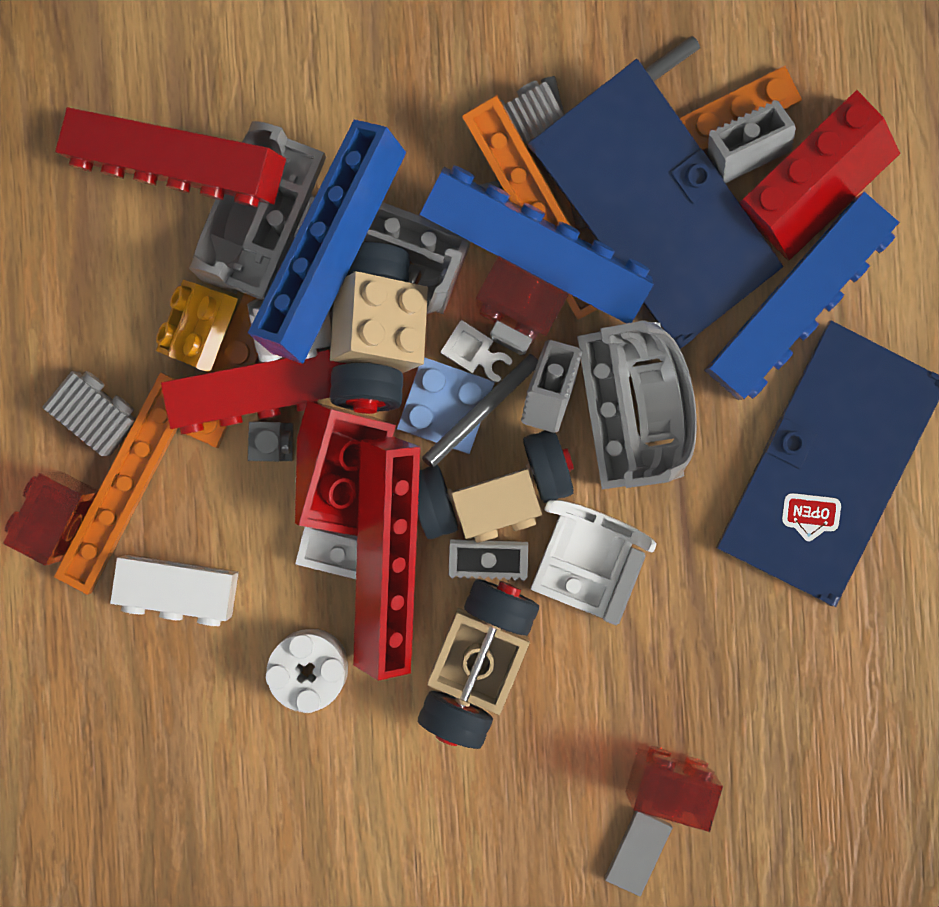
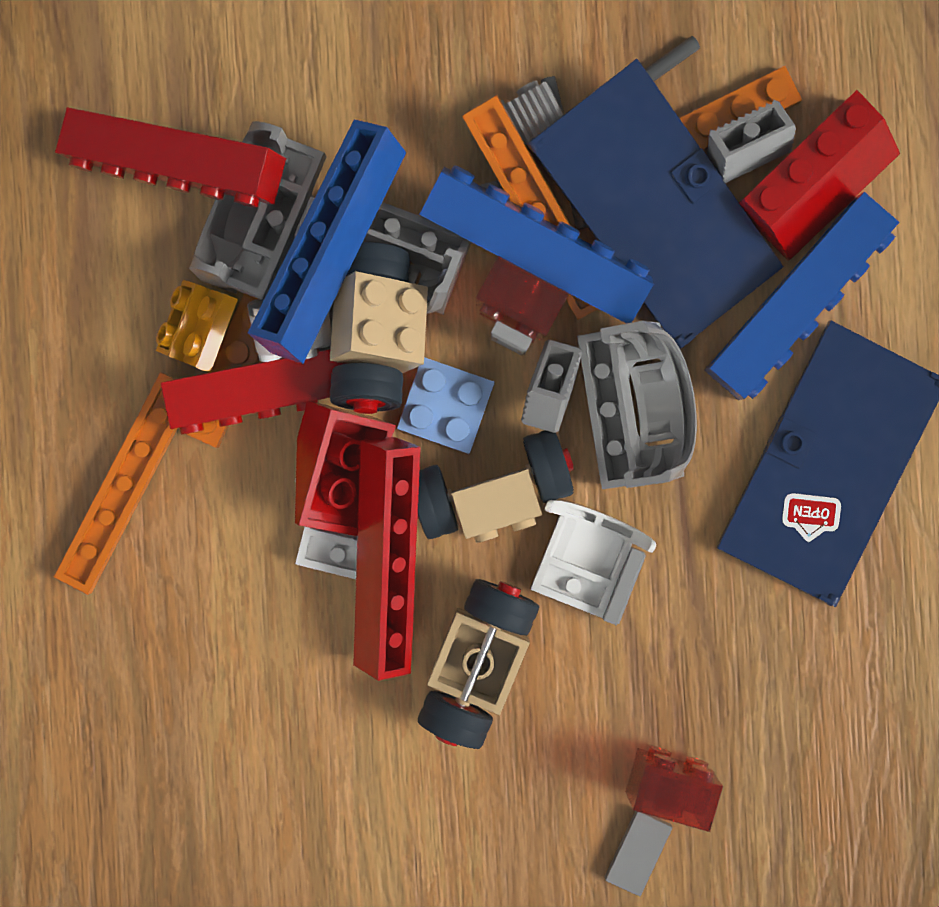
clear red brick [3,471,98,566] -> none
light grey brick [42,371,136,456] -> none
white brick [110,555,239,626] -> none
dark grey brick [248,422,294,462] -> none
white brick [266,629,348,713] -> none
dark grey bar [422,354,538,468] -> none
white plate [440,320,512,382] -> none
light grey brick [449,539,528,581] -> none

